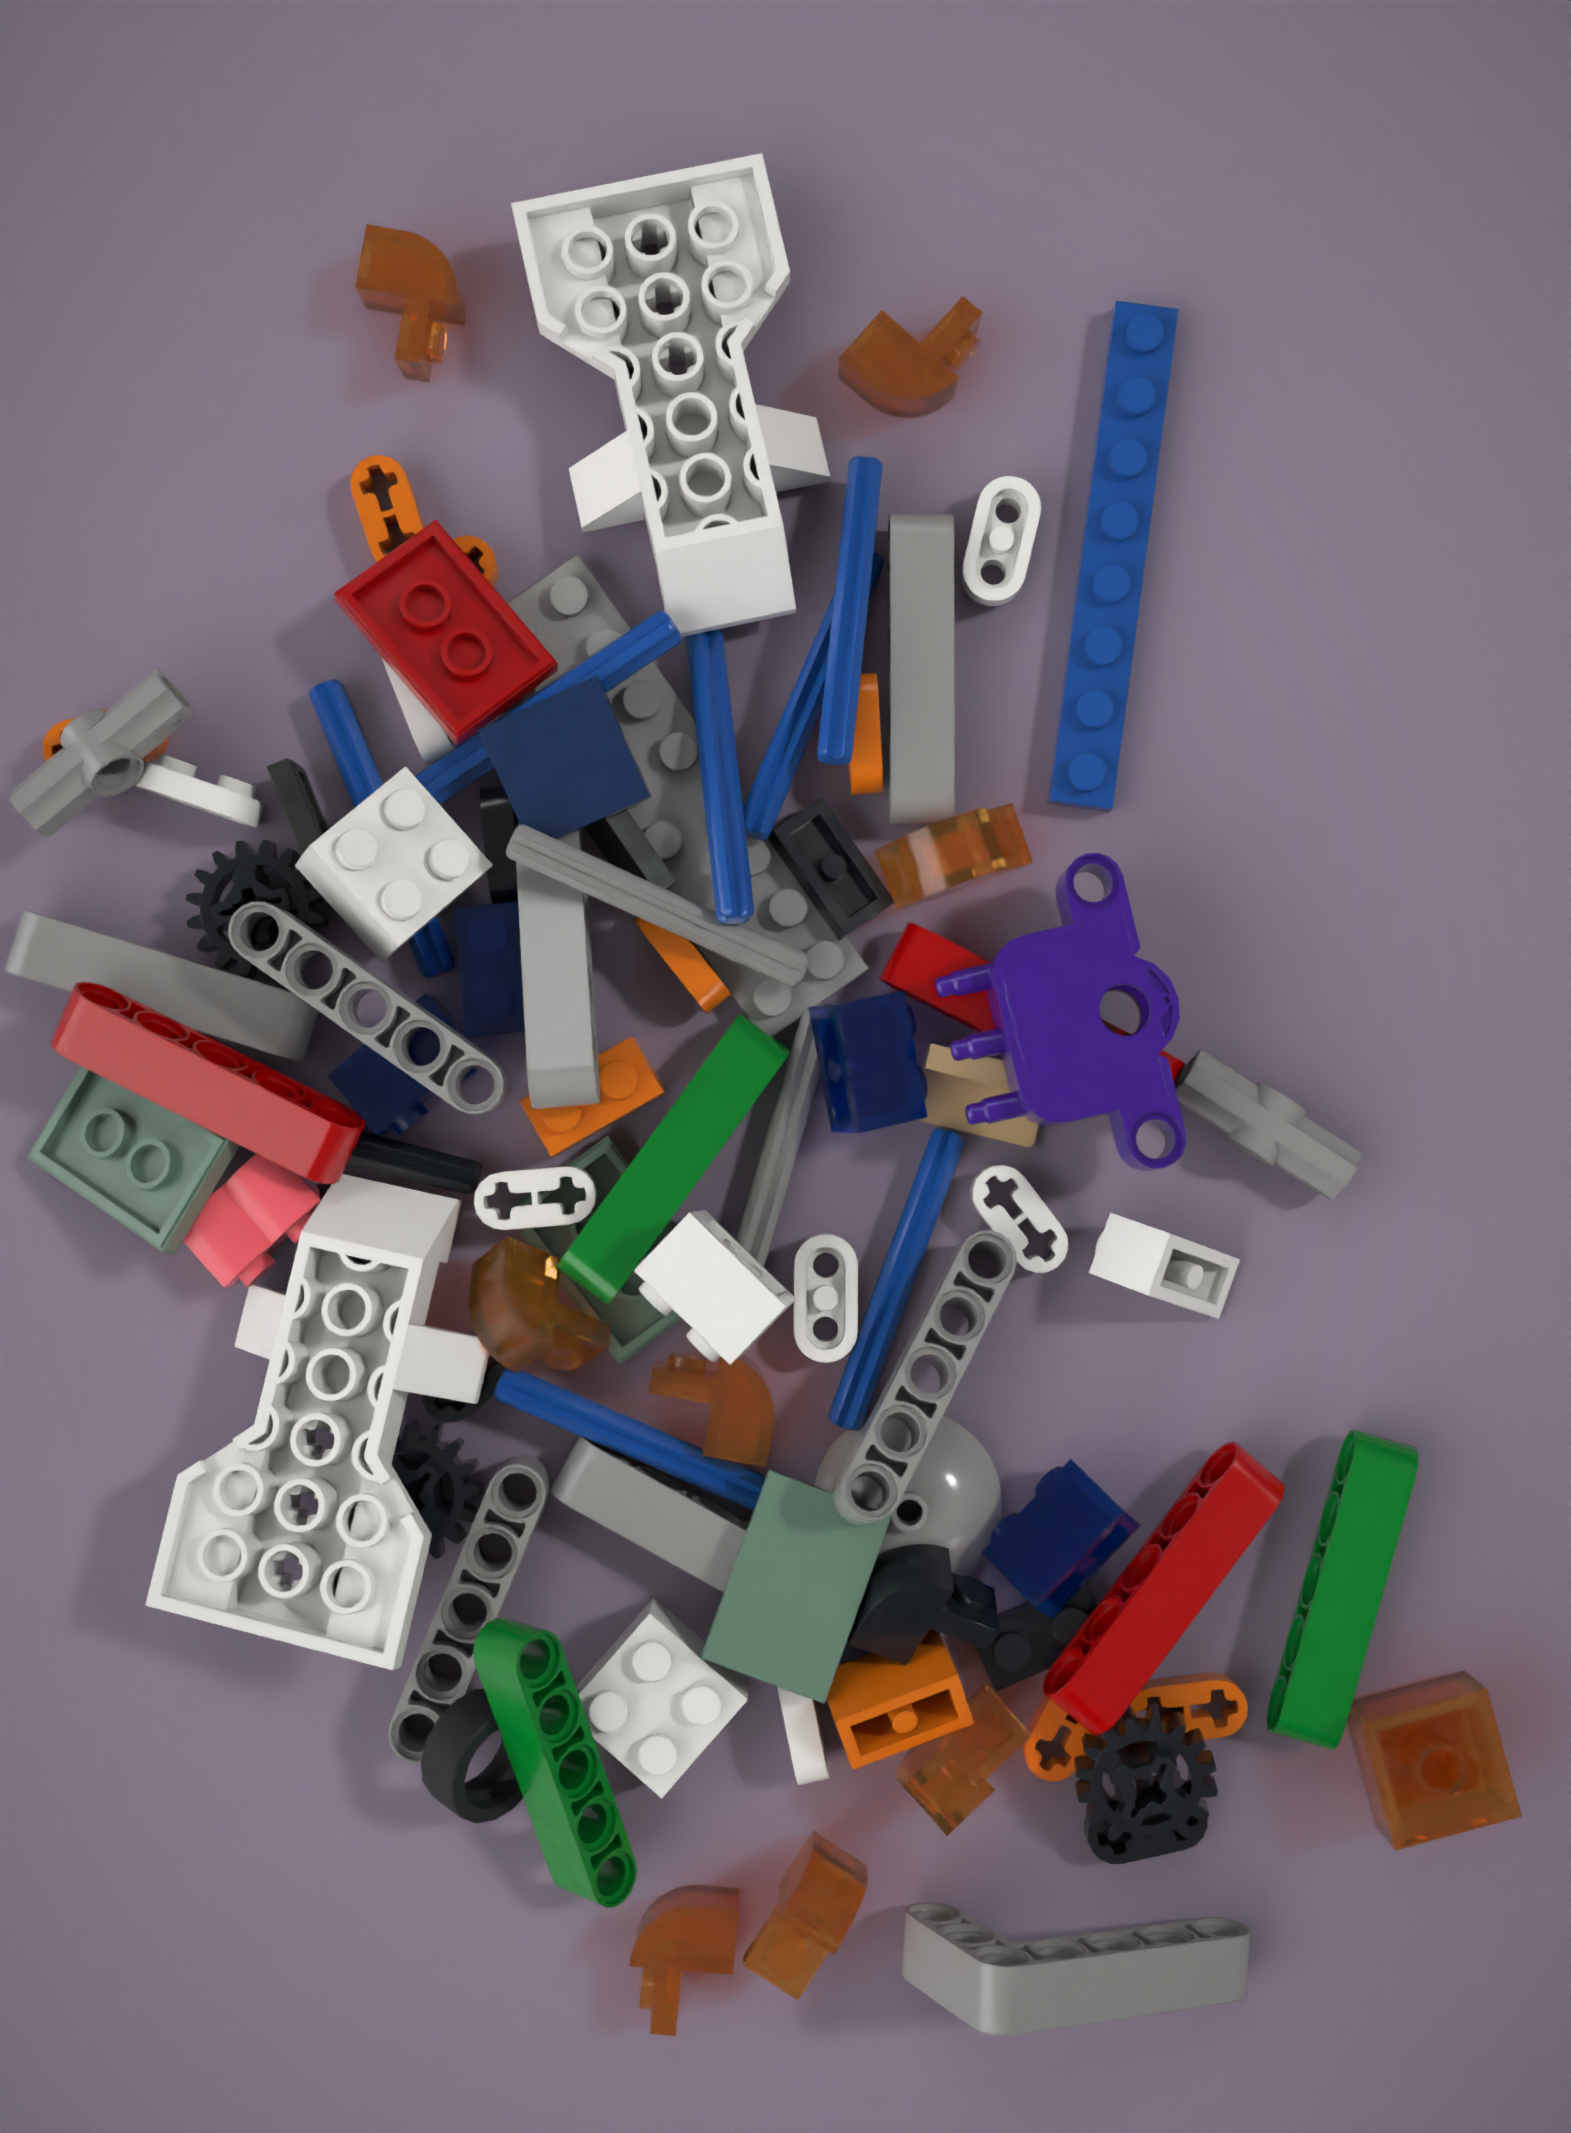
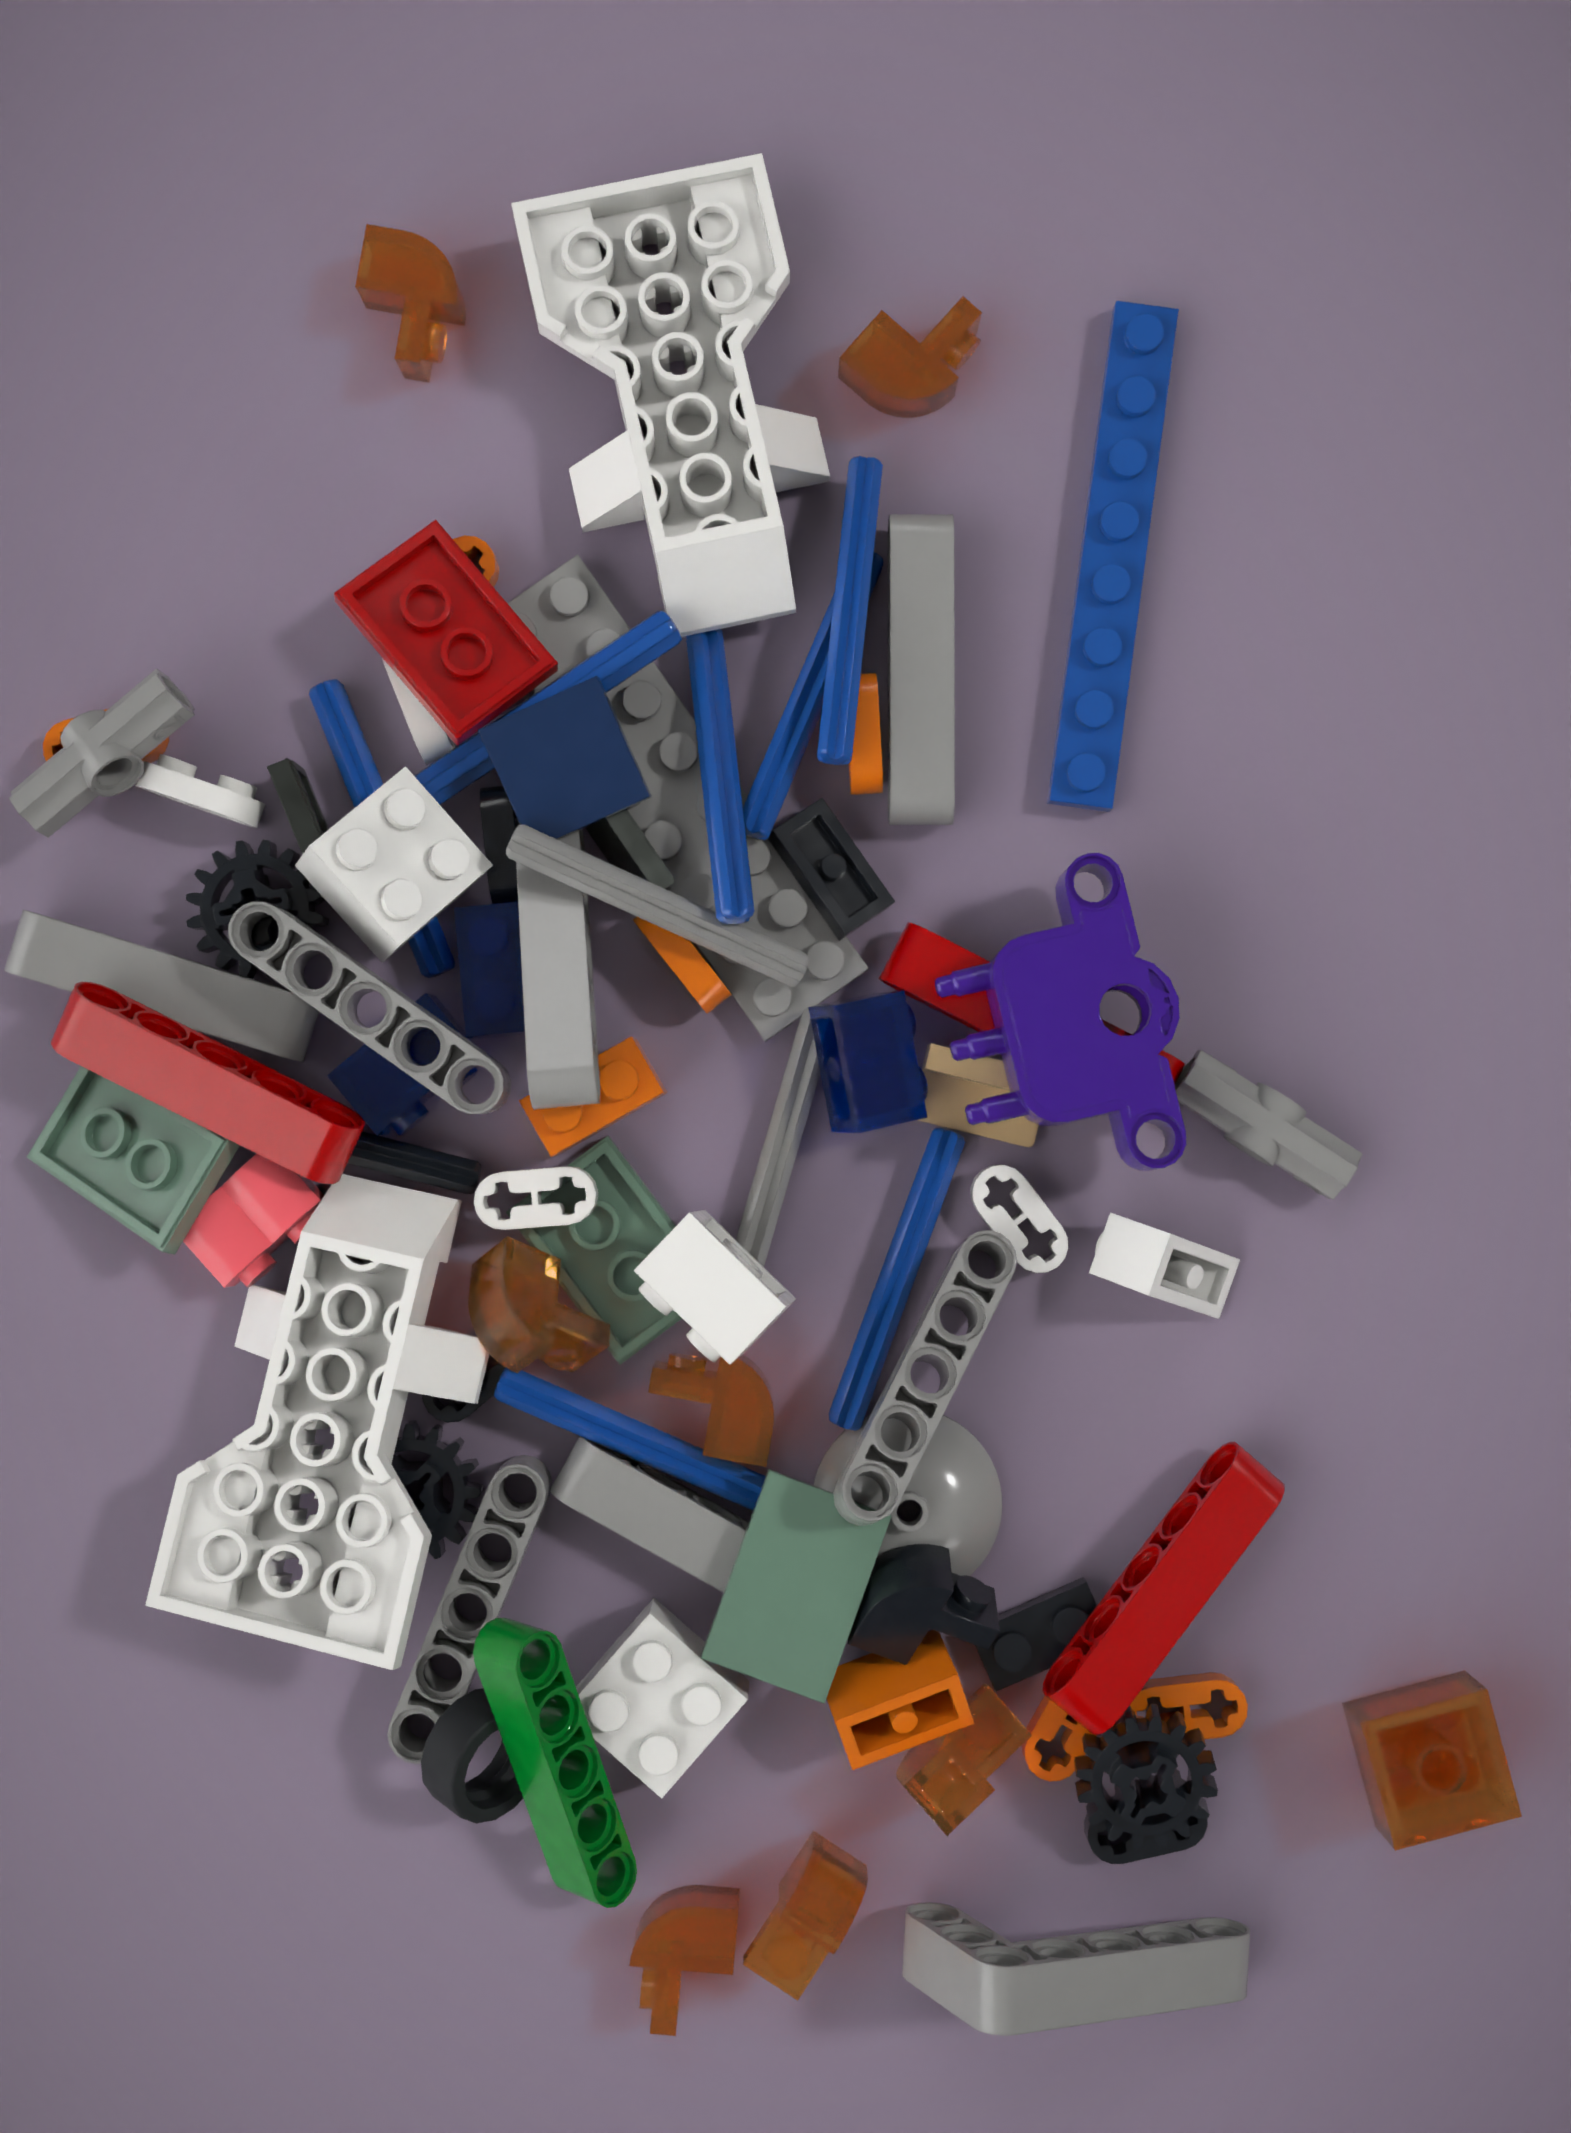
orange beam [350,455,425,562] -> none
green beam [555,1014,791,1305] -> none
white beam [777,1687,830,1785] -> none
white plate [794,1233,858,1363] -> none
clear orange brick [875,803,1034,910] -> none
white plate [961,476,1041,606] -> none
clear blue brick [982,1459,1141,1618] -> none
green beam [1267,1429,1419,1750] -> none

